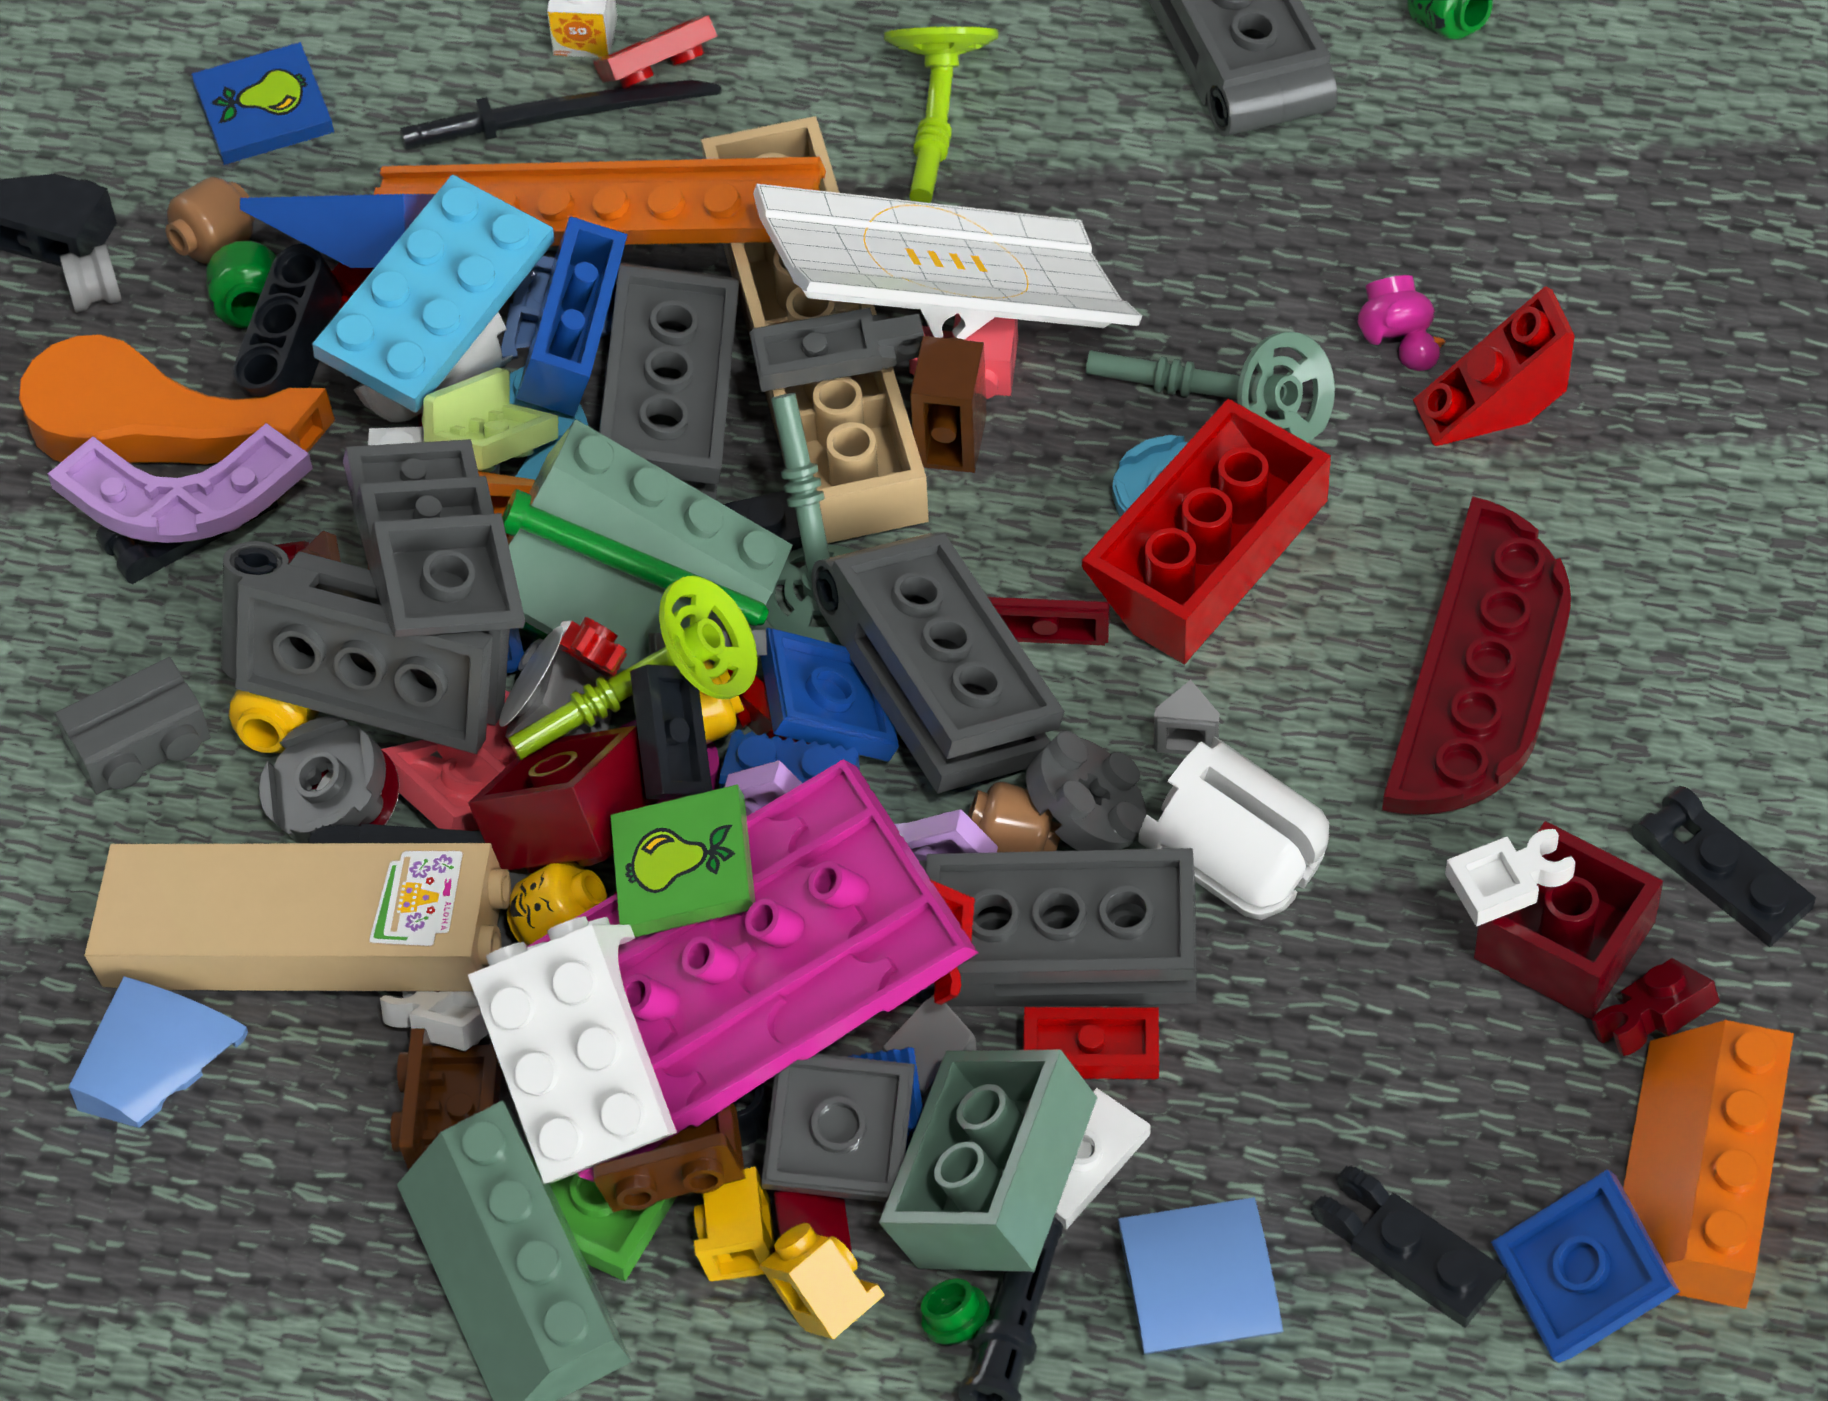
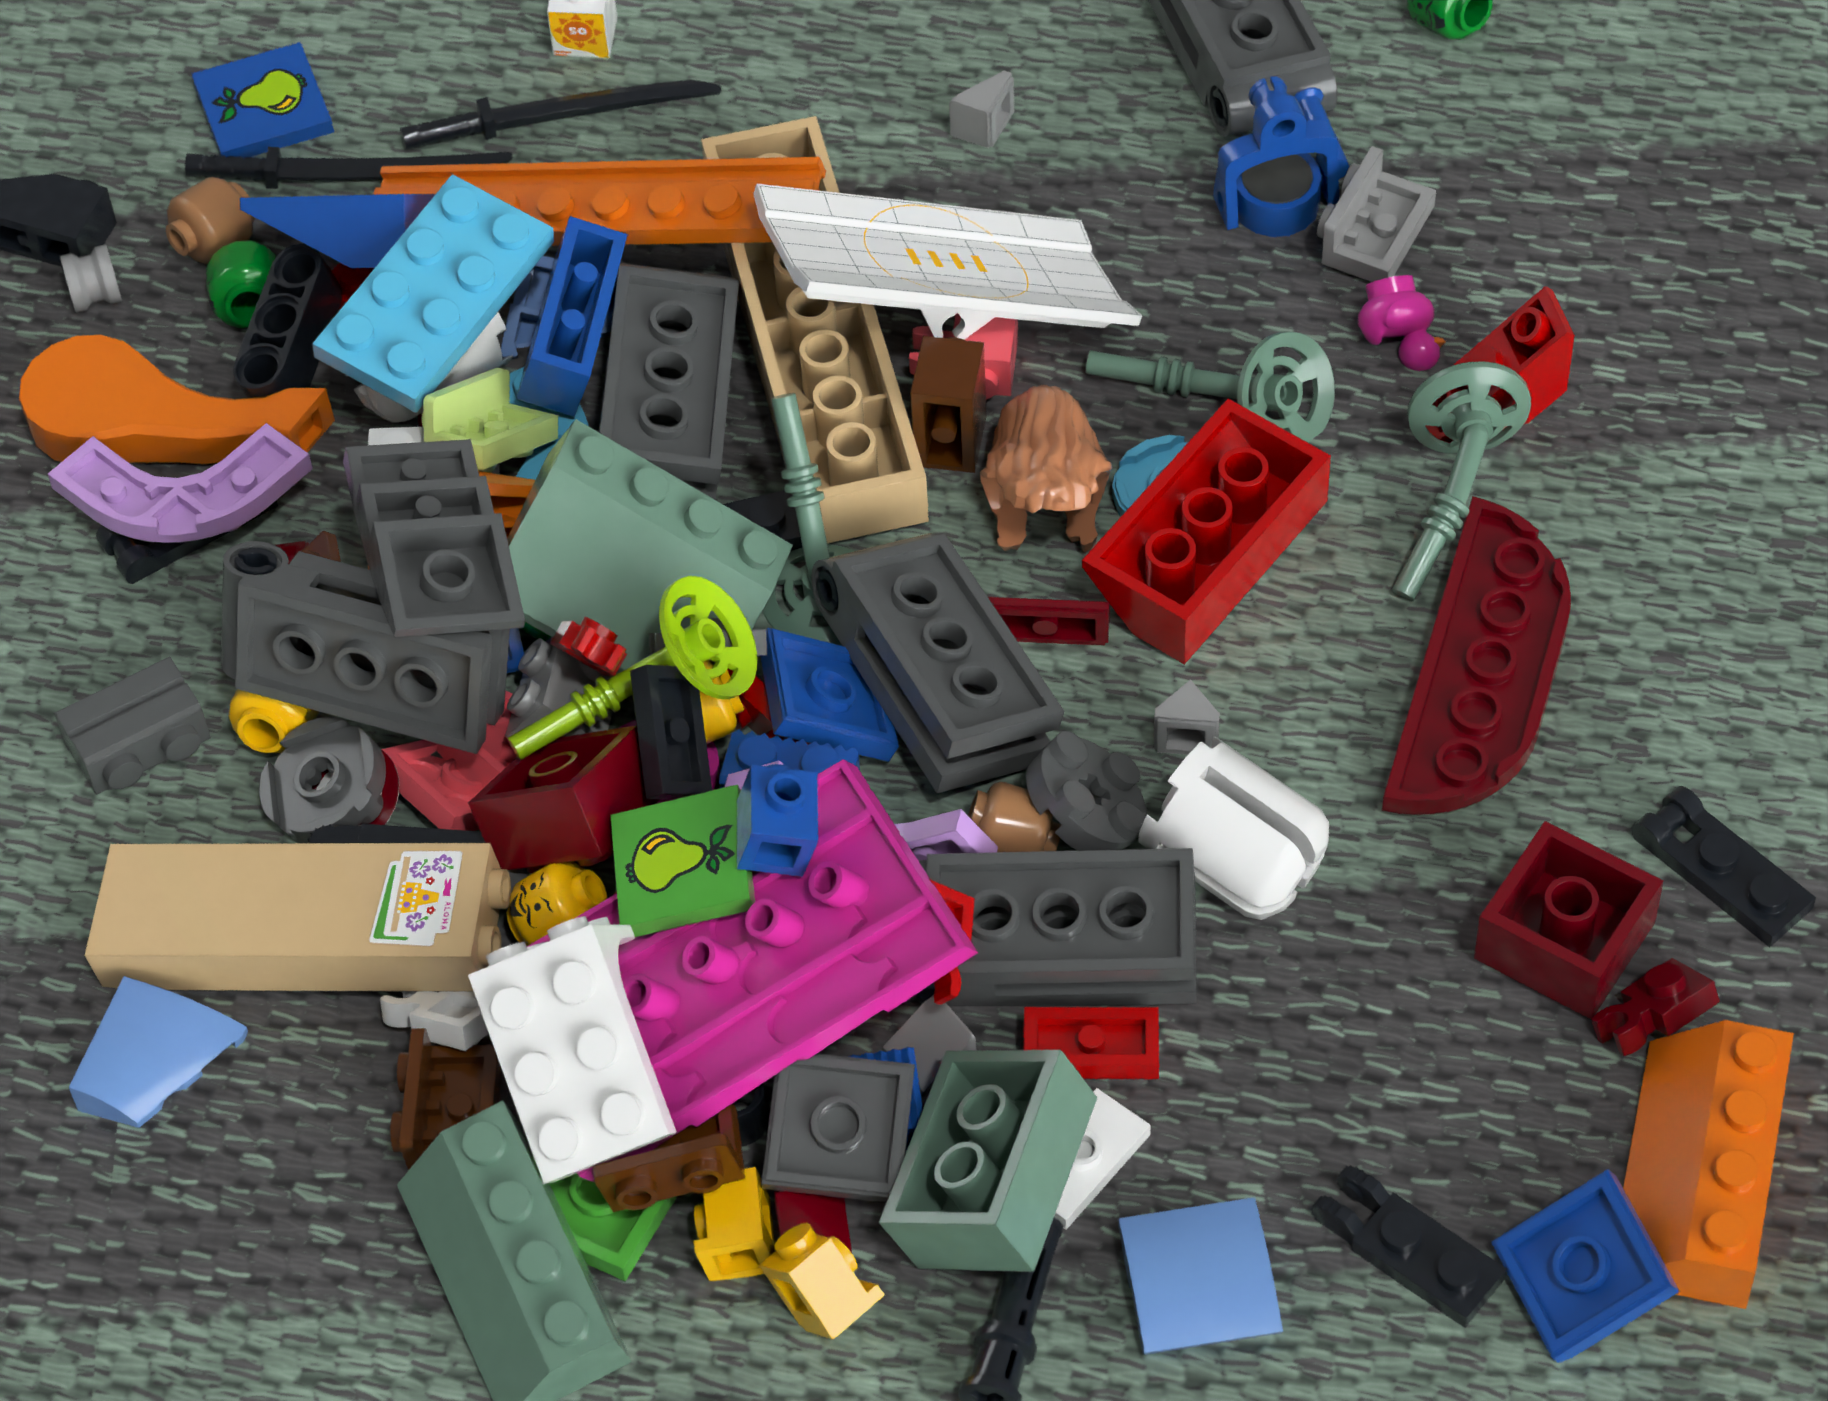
white sticker [499,626,563,727] -> none
green bar [502,489,769,626] -> none
plate [593,15,717,88] -> none
dark grey hinge [750,308,924,392] -> none
lime dish [884,27,998,203] -> none
green plate [921,1278,990,1344] -> none
white plate [1445,829,1575,926] -> none
none -> black sword [185,147,513,189]
none -> blue brick [737,764,818,877]
none -> light grey slope [949,70,1014,148]
none -> nougat hair [980,385,1112,552]
none -> blue piece [1213,76,1350,237]
none -> light grey bracket [1317,146,1436,282]
none -> sand green dish [1392,361,1531,602]

